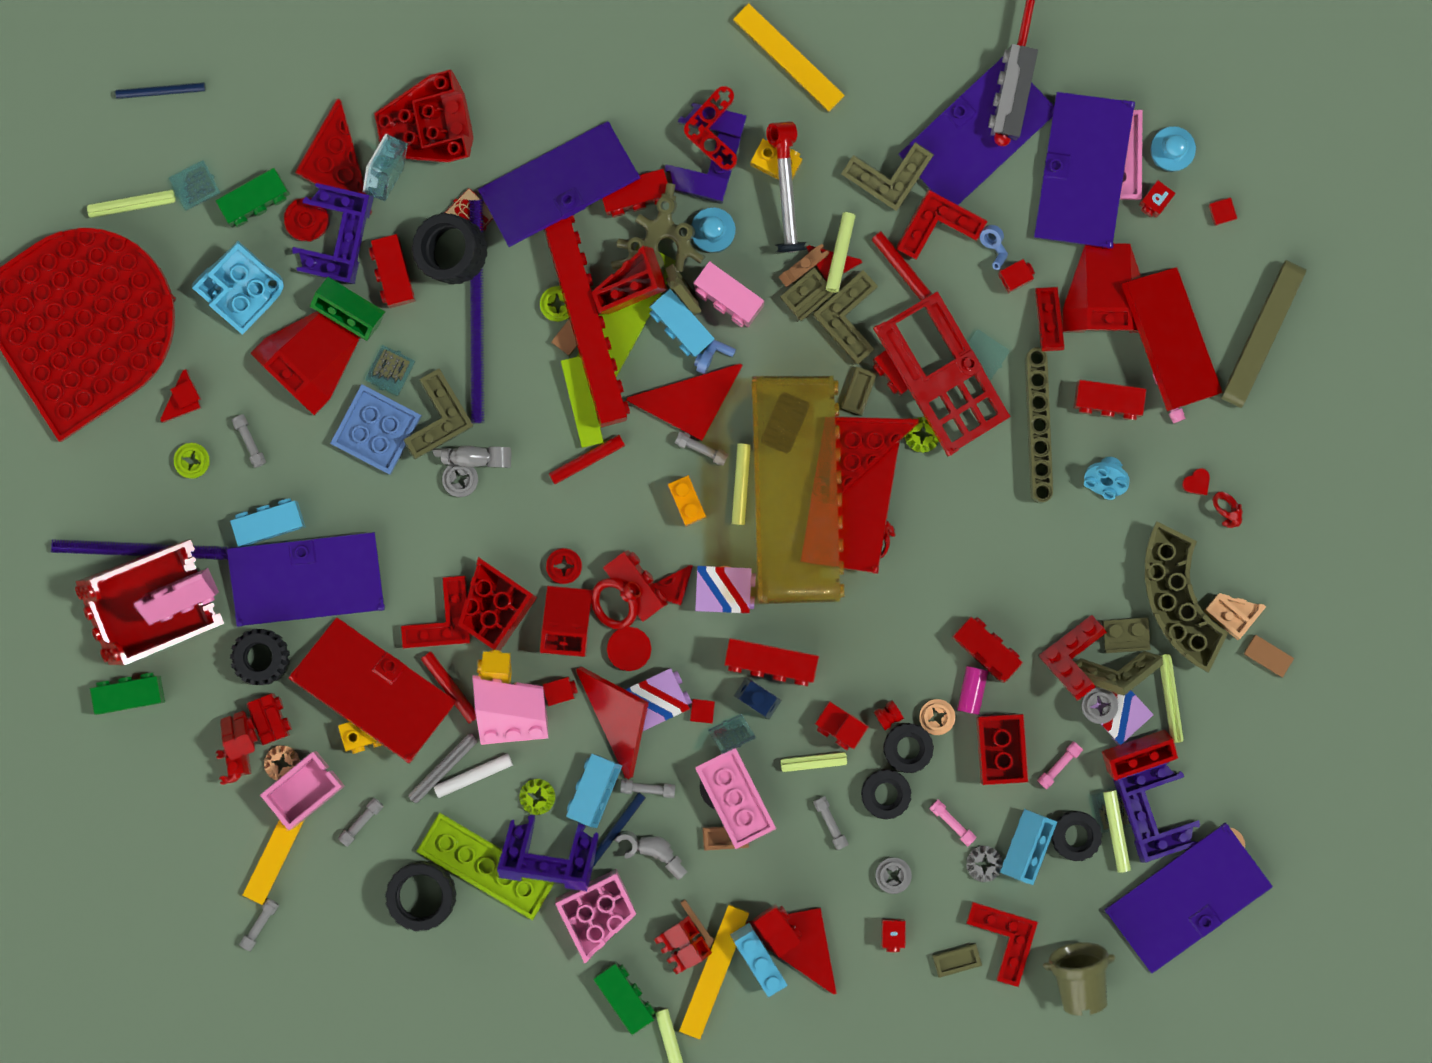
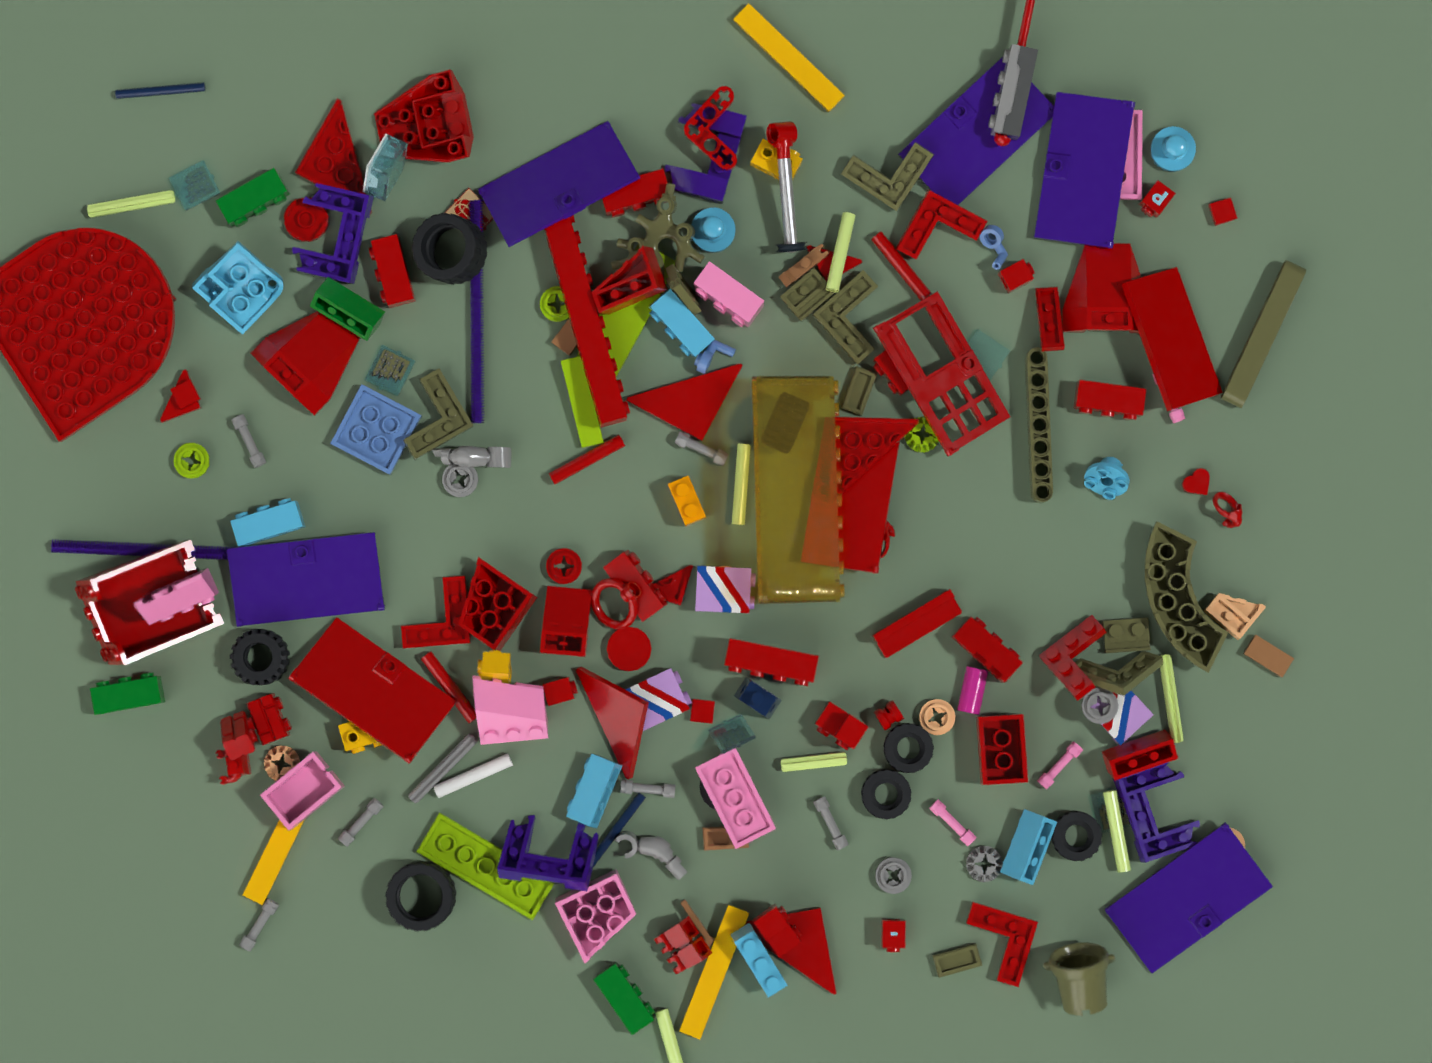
lime gear [519,779,555,815] -> none
none -> red panel [872,589,962,658]

